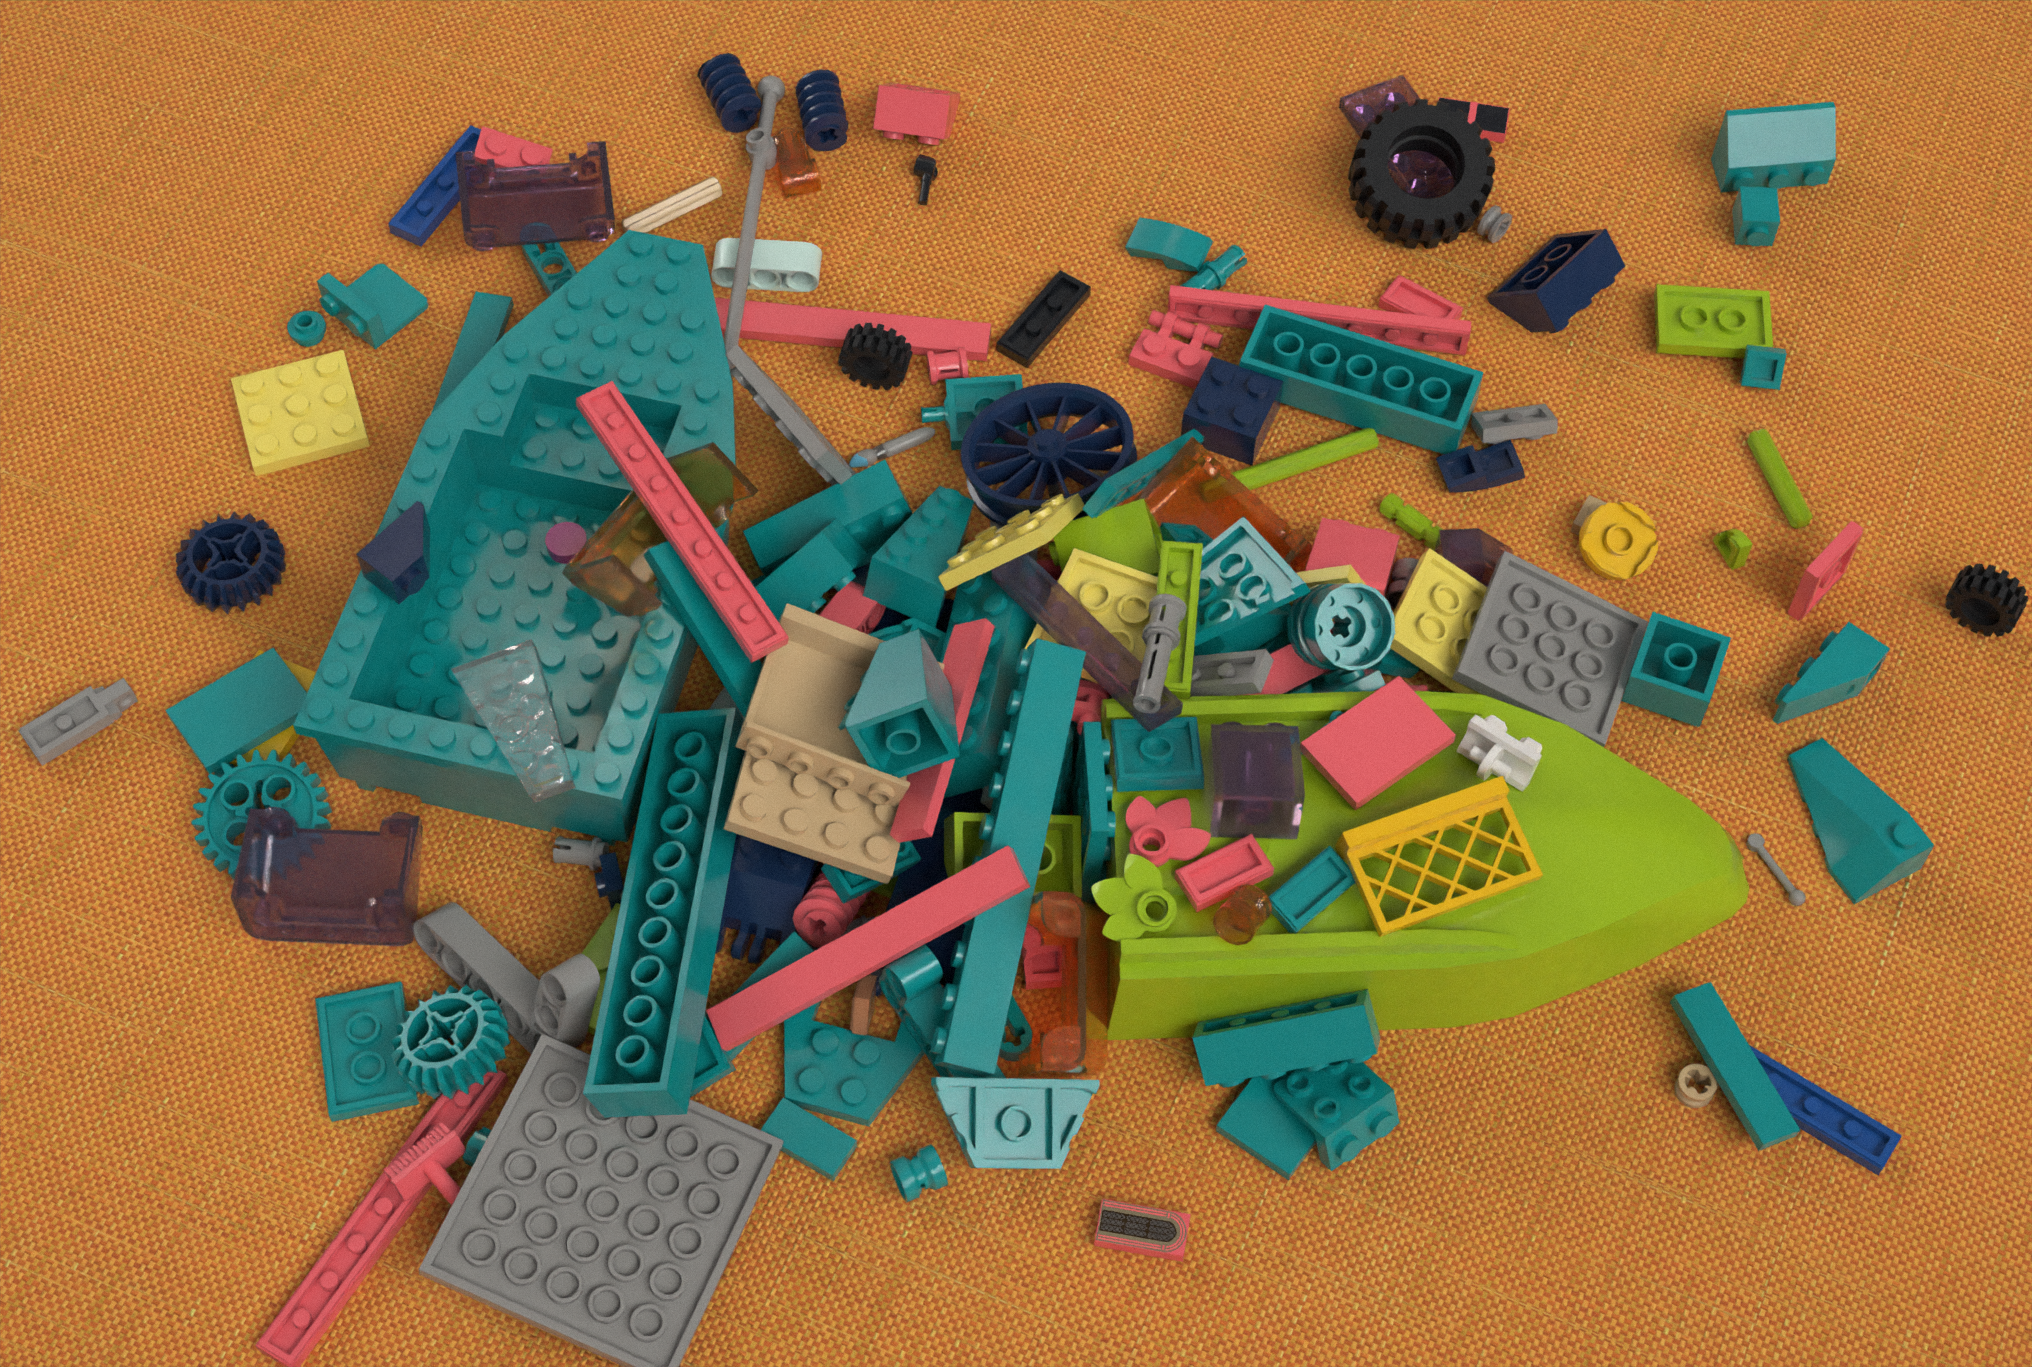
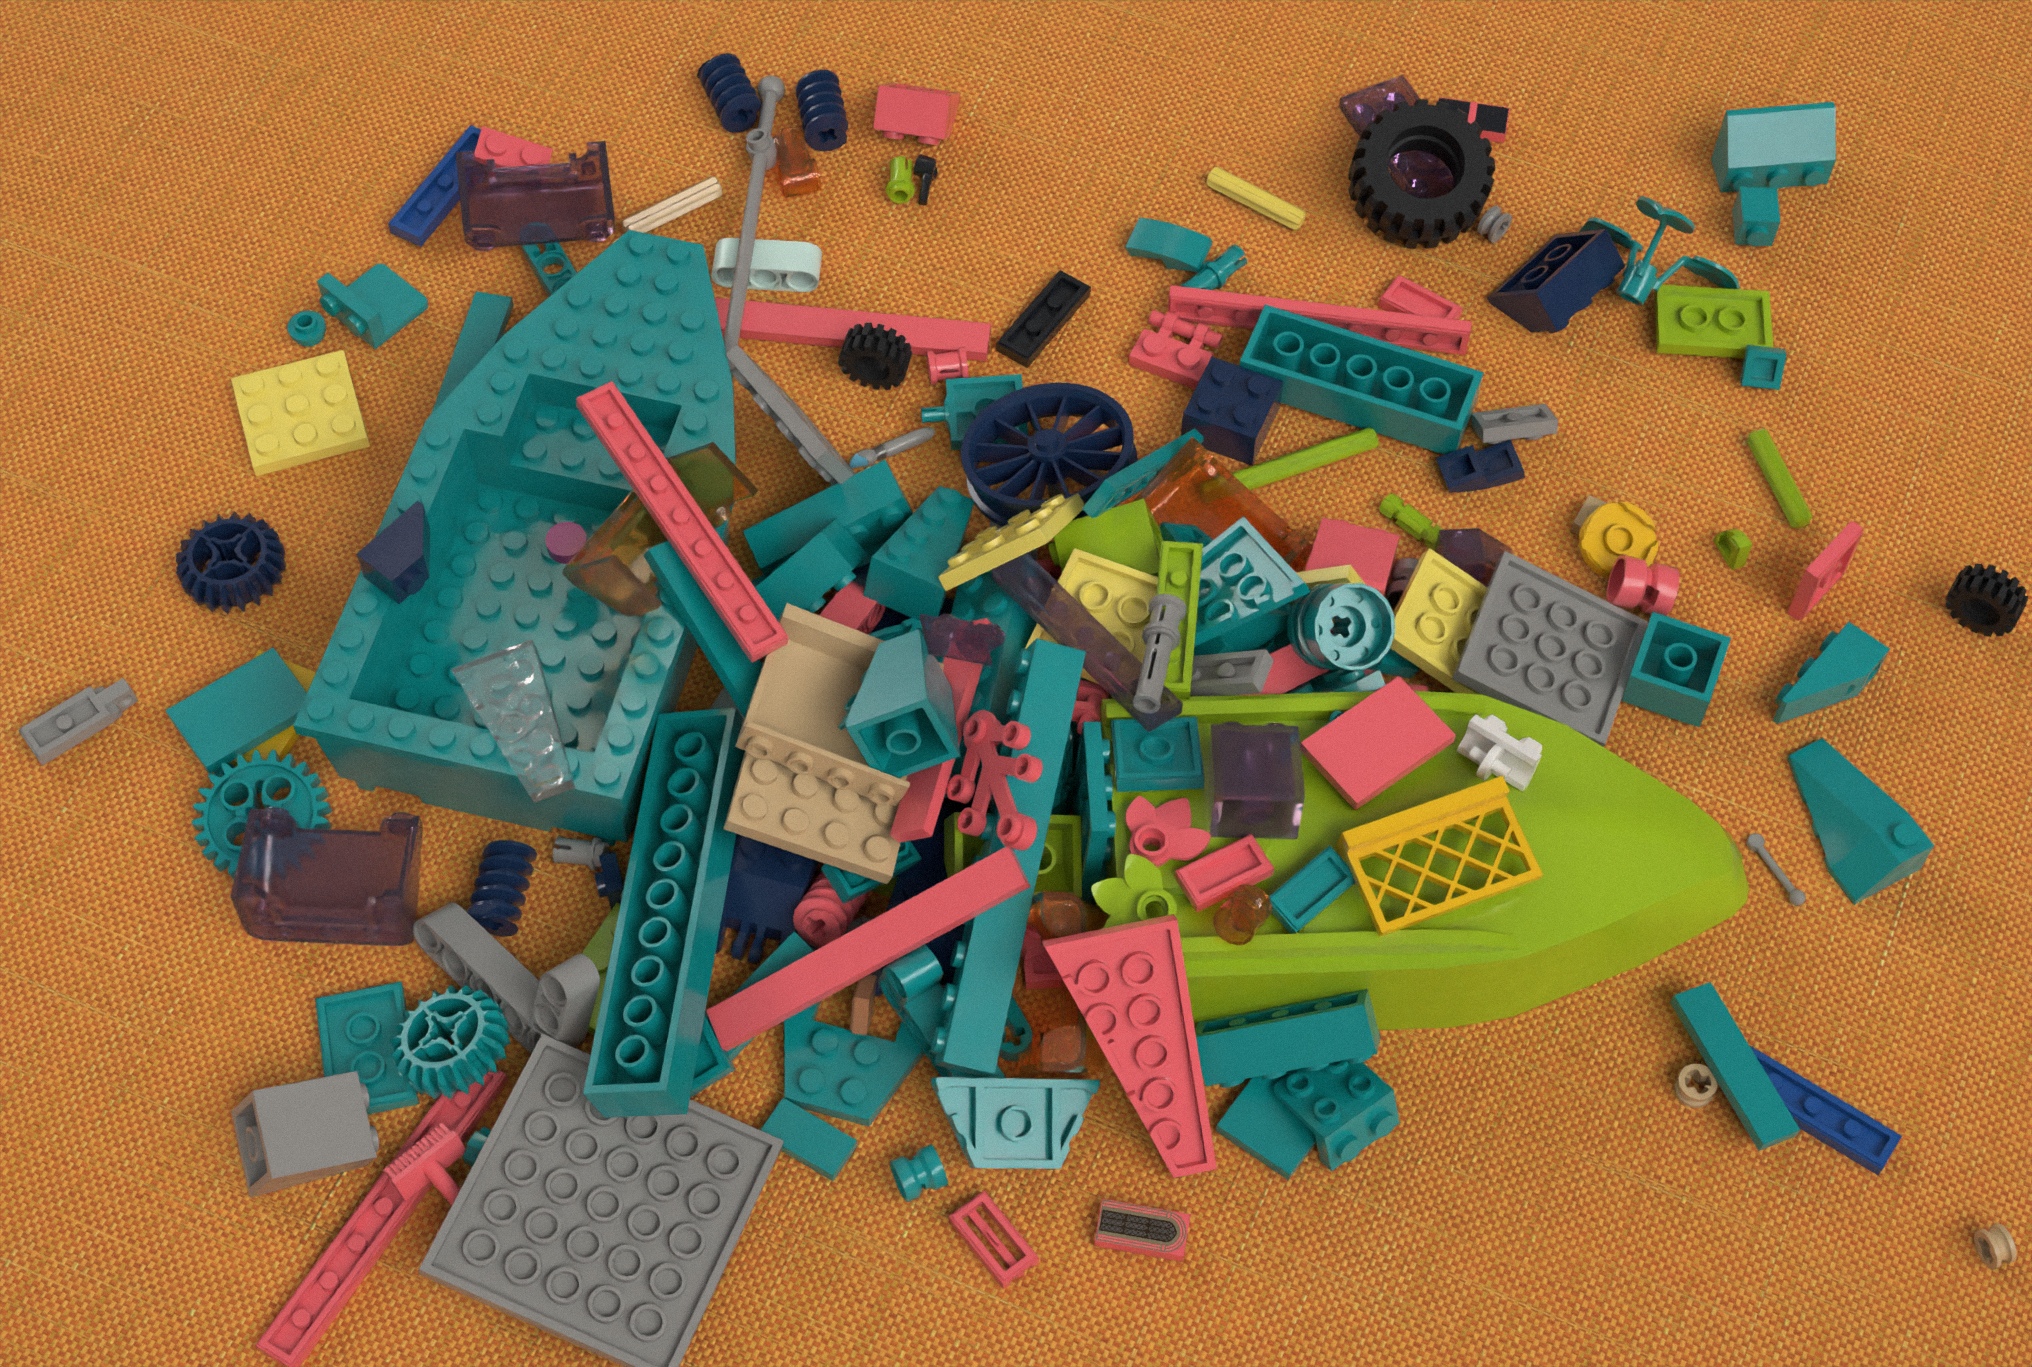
none -> light grey slope [231,1071,379,1197]
none -> dark blue piece [467,840,537,937]
none -> lime pin [886,156,915,204]
none -> clear purple hinge [919,614,1005,666]
none -> coral plant [947,710,1043,851]
none -> coral tile [949,1191,1039,1290]
none -> coral wing [1042,914,1217,1178]
none -> light yellow axle [1207,167,1306,230]
none -> teal plant [1579,196,1740,306]
none -> coral wheel [1606,554,1679,616]
none -> tan bush [1974,1223,2017,1269]

